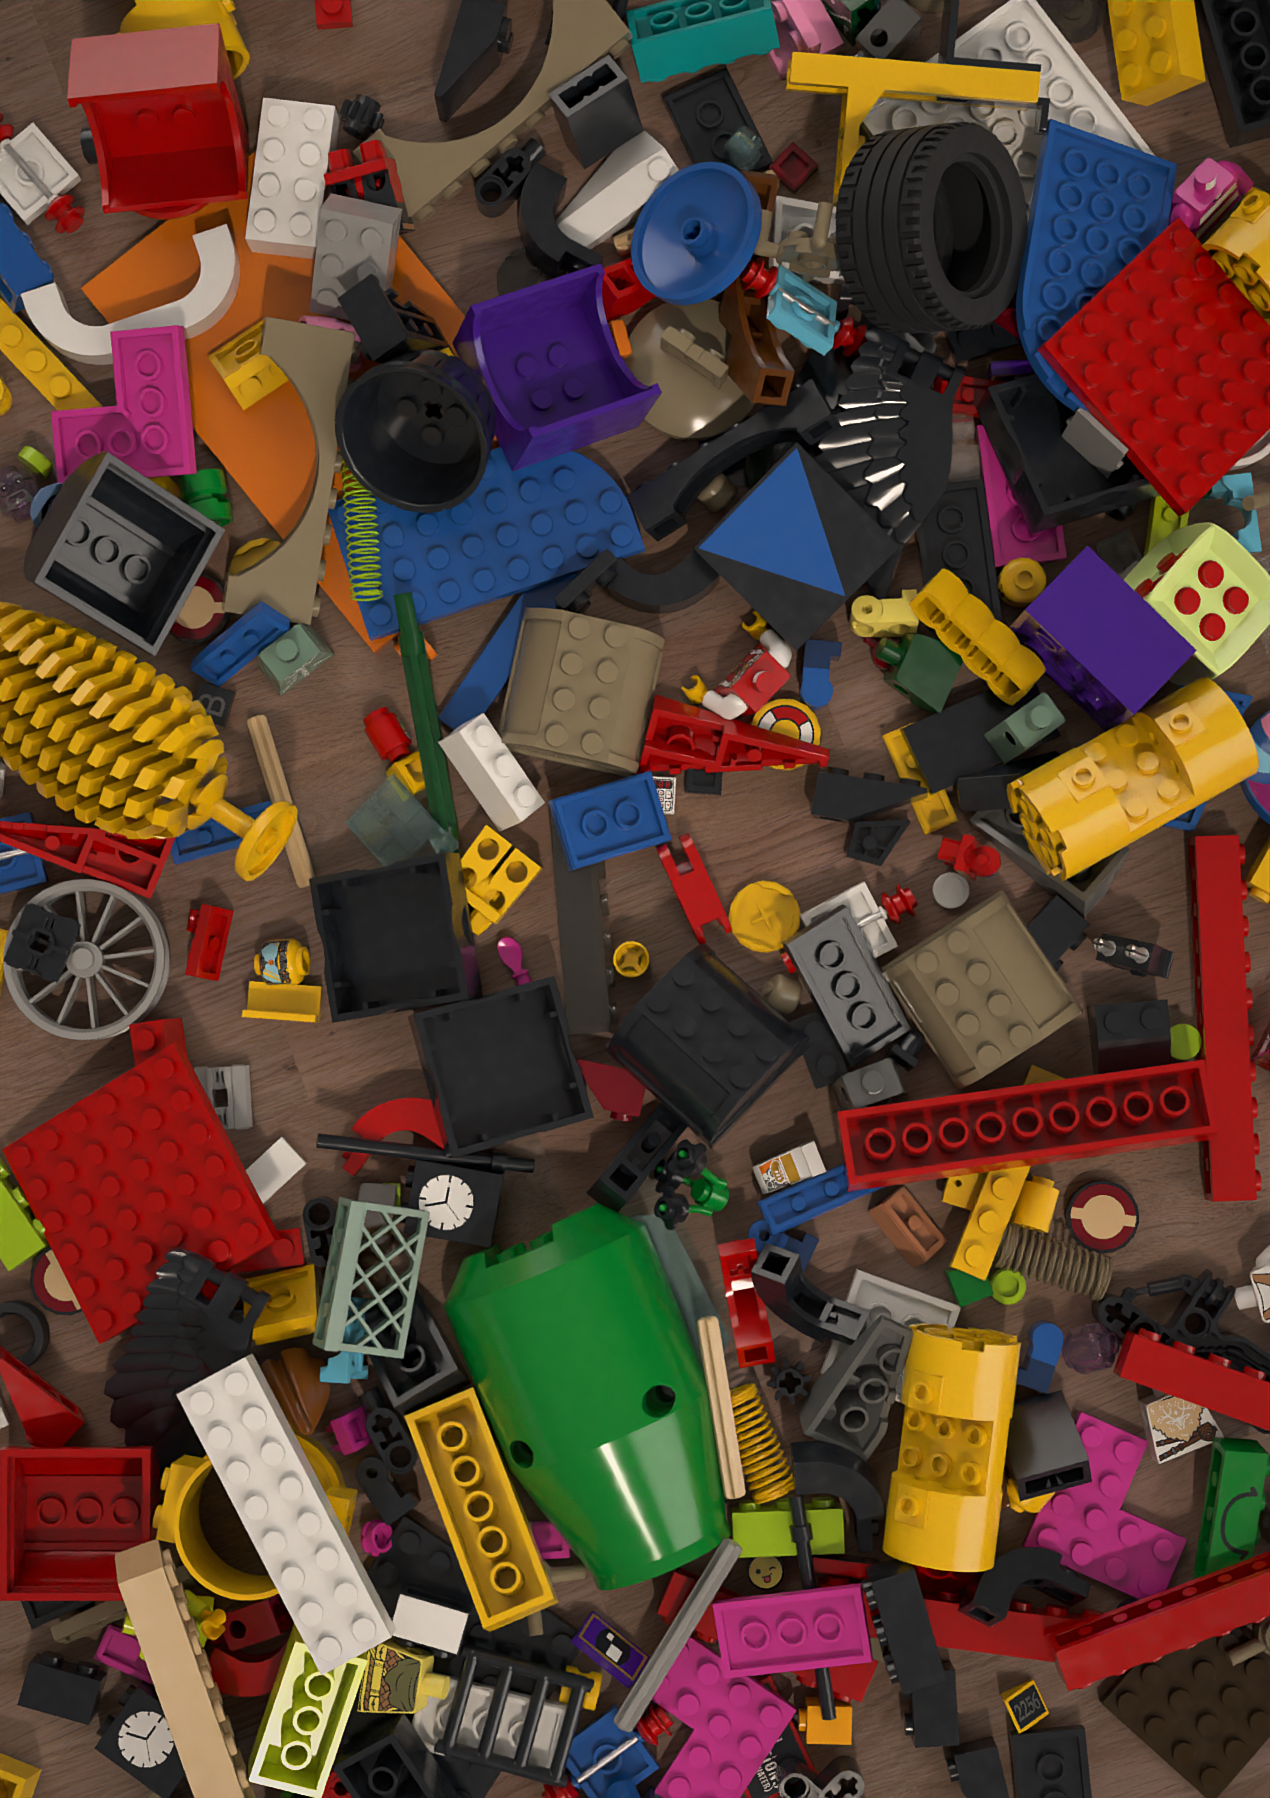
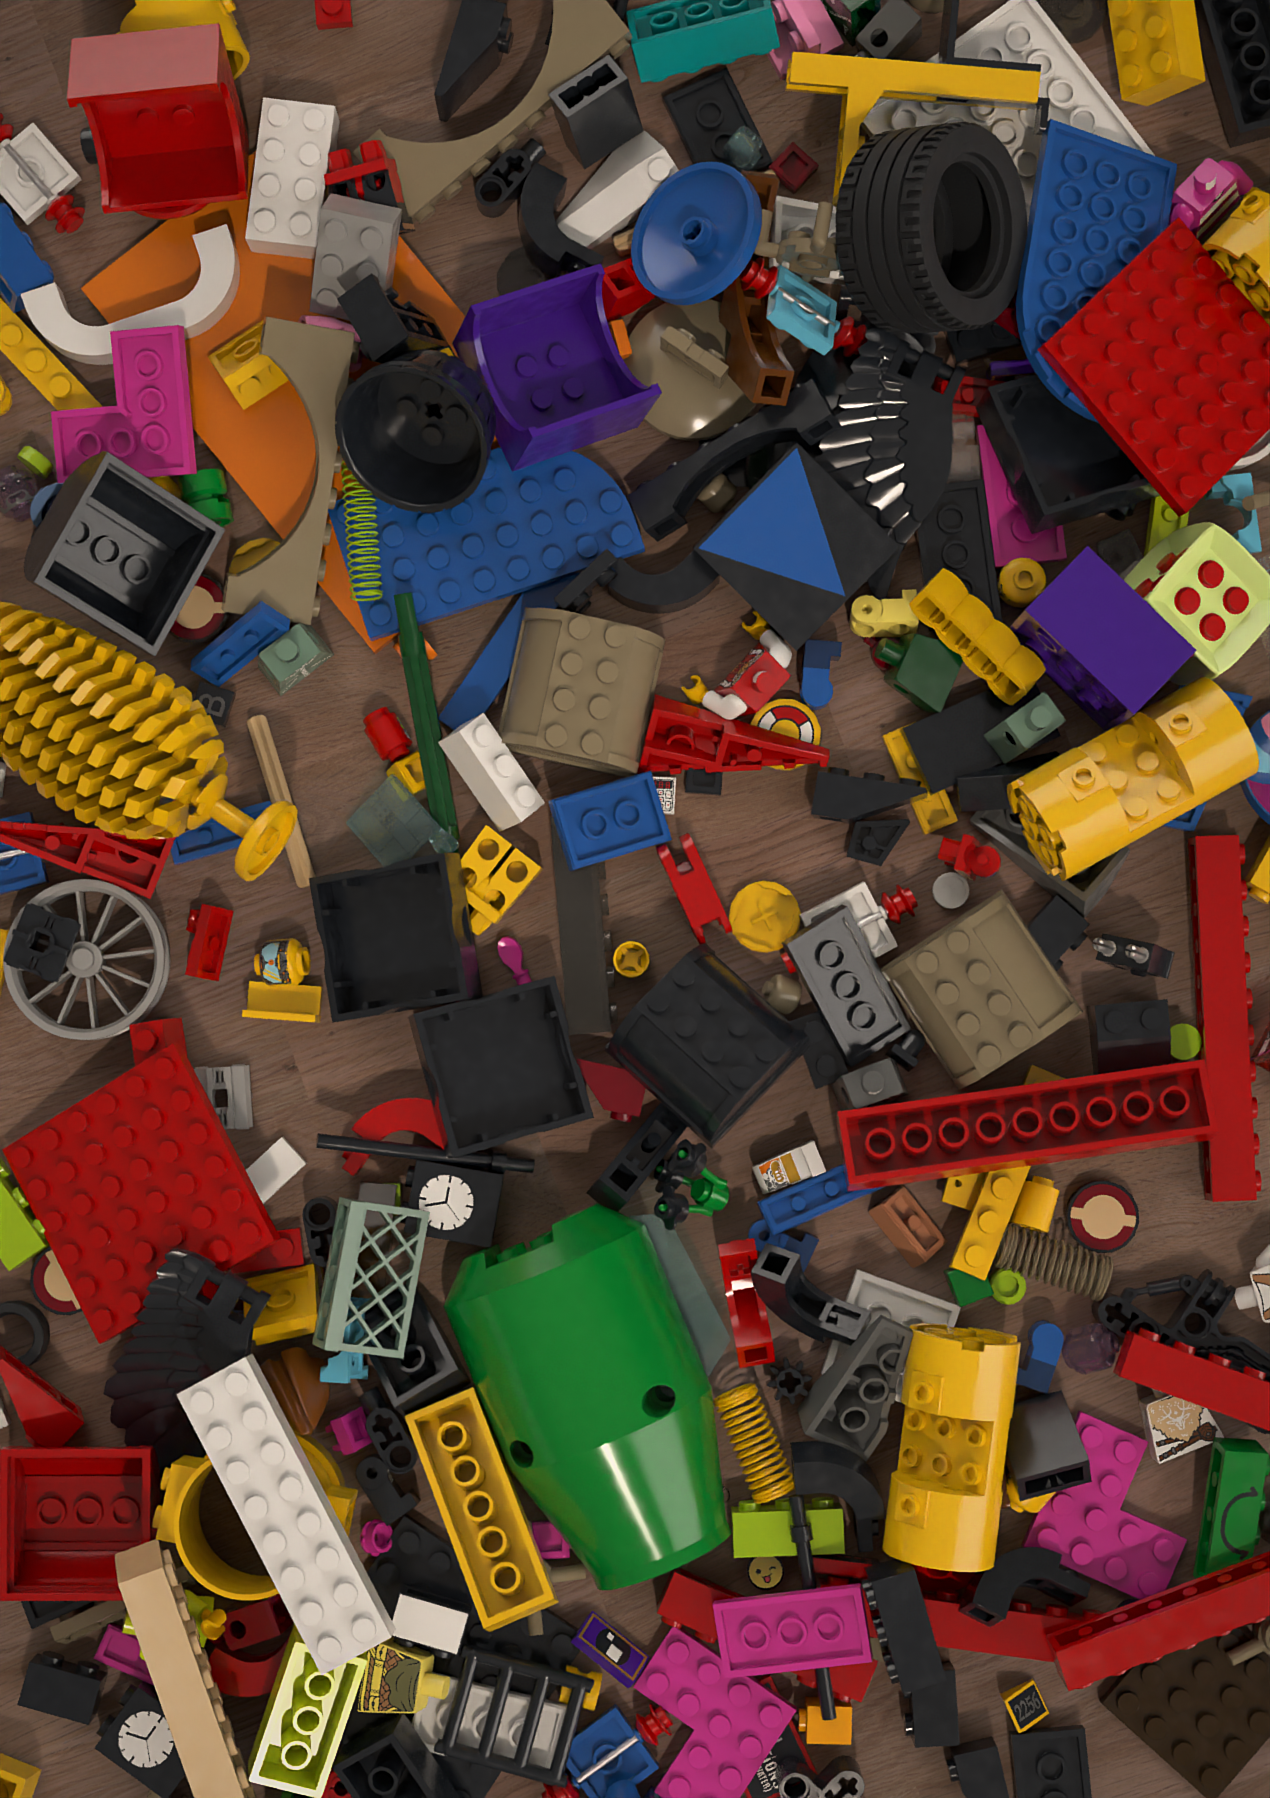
black gear [339,94,385,140] -> none
light grey axle [614,1538,742,1732] -> none
tan axle [696,1316,746,1499] -> none
light grey piece [1062,408,1129,479] -> none

